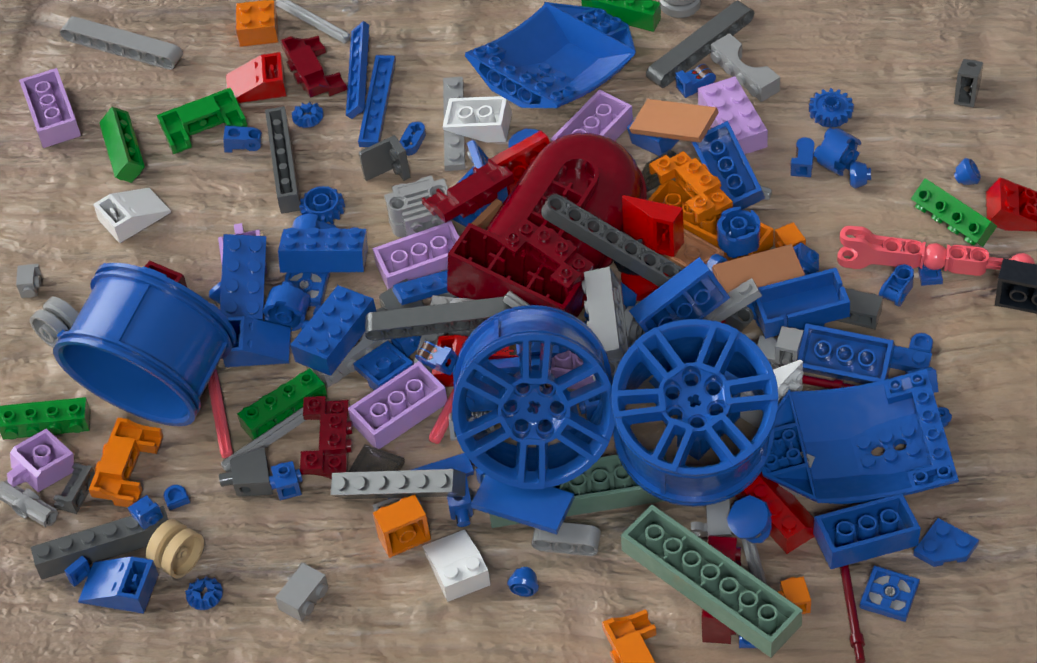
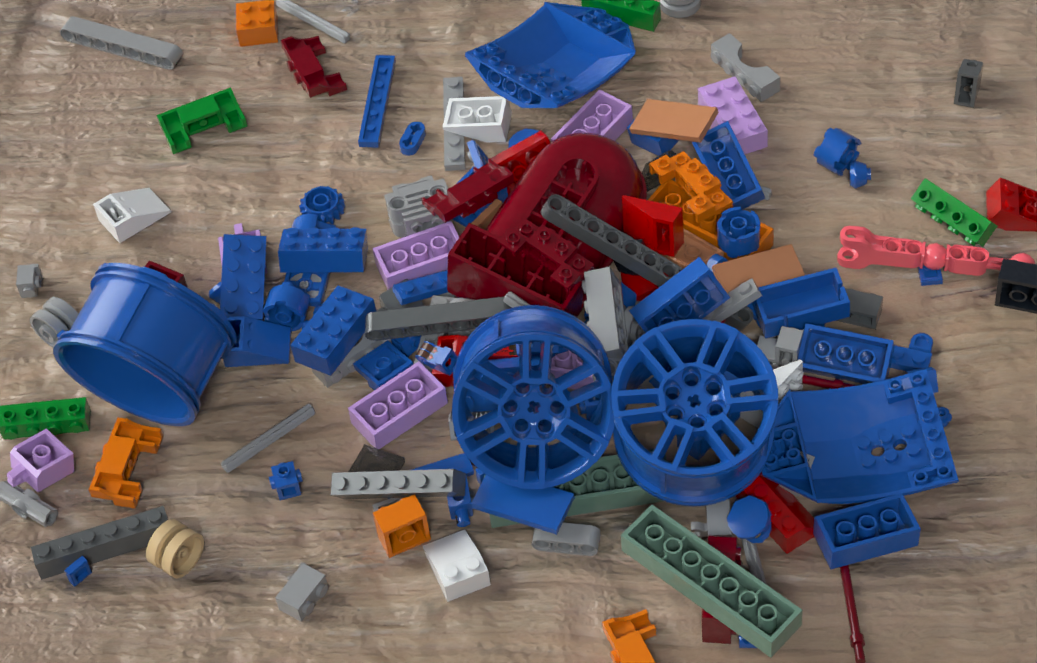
lavender brick [19,68,81,148] -> none
dark grey hinge [53,463,95,514] -> none
blue slope [78,556,159,614] -> none
green brick [99,107,145,183] -> none
blue bracket [128,495,163,530] -> none
blue tile [164,485,190,511] -> none
blue gear [185,576,223,610] -> none
coral axle [207,369,233,459] -> none
dark grey torso [219,448,273,497] -> none
blue leg [223,126,262,153] -> none
red slope [226,52,286,103] -> none
green brick [237,368,327,440] -> none
dark grey brick [265,106,300,214] -> none
blue gear [292,102,323,128] -> none
dark red bracket [300,396,353,480] -> none
blue plate [346,21,370,119] -> none
dark grey bracket [359,135,411,181] -> none
coral axle [429,389,454,444] -> none
blue cone [507,567,539,597] -> none
dark grey beam [646,1,755,88] -> none
blue leg [676,64,716,98] -> none
orange brick [774,222,806,248] -> none
orange brick [777,576,811,614] -> none
blue leg [791,137,814,177] -> none
blue brick [793,243,819,275] -> none
blue gear [809,88,854,128] -> none
blue piece [860,566,920,622] -> none
blue piece [879,264,914,307] -> none
blue plate [913,518,979,567] -> none
blue cone [954,158,981,185] -> none

